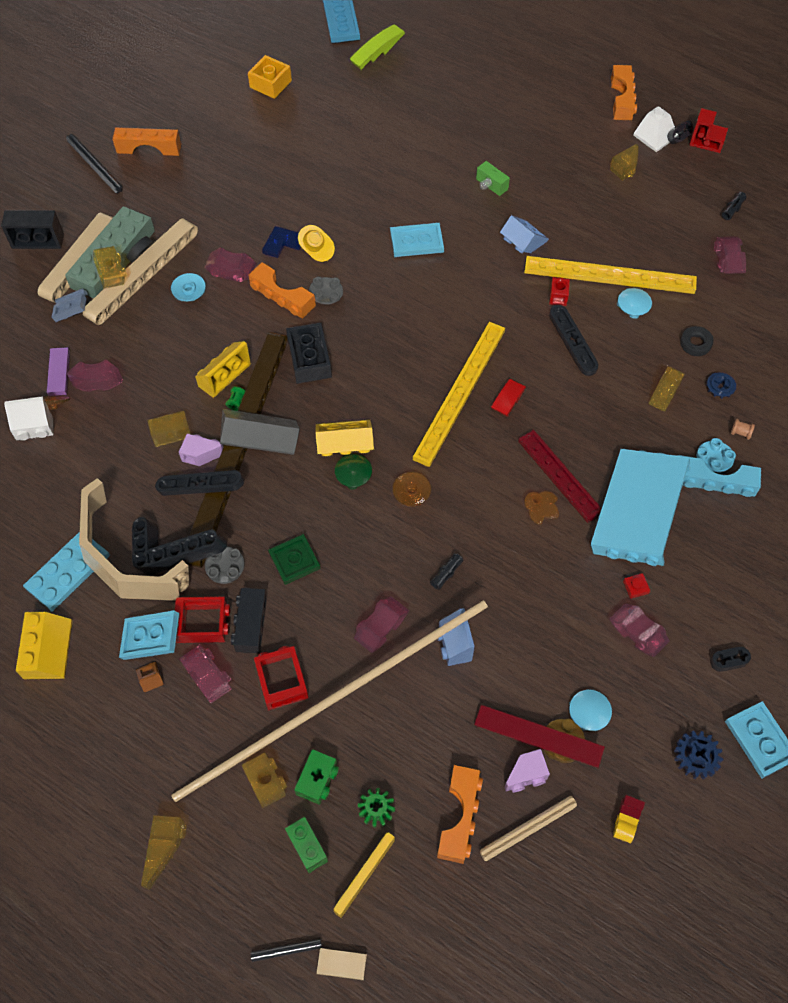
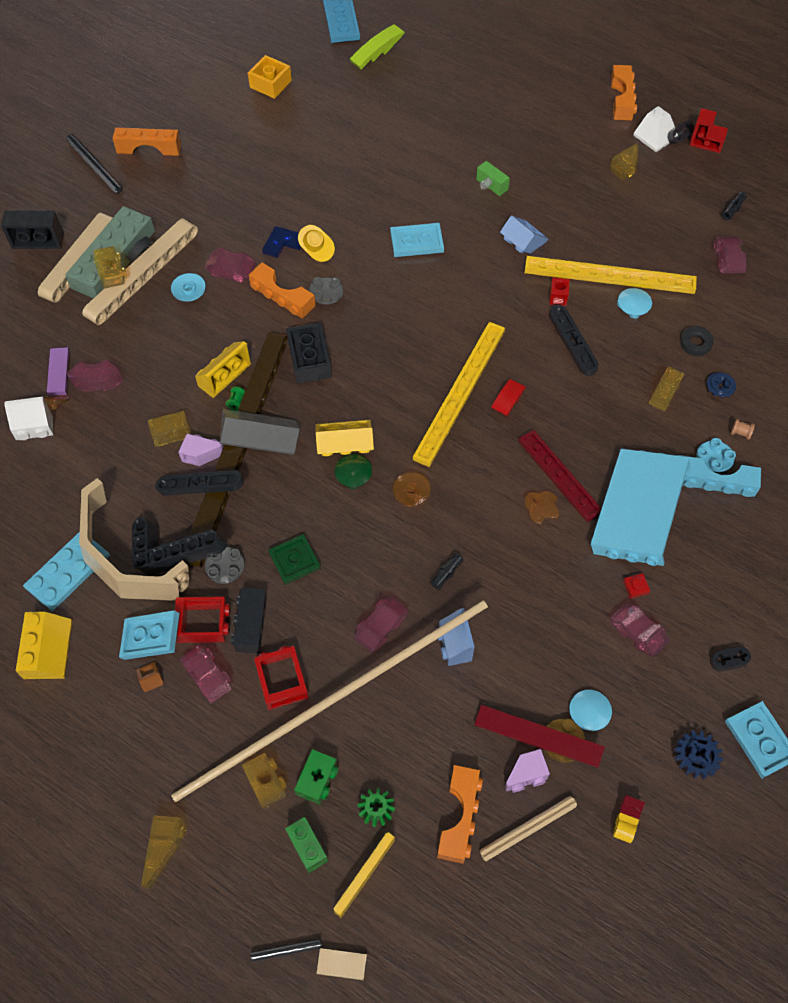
sand blue plate [52,289,87,322] -> none

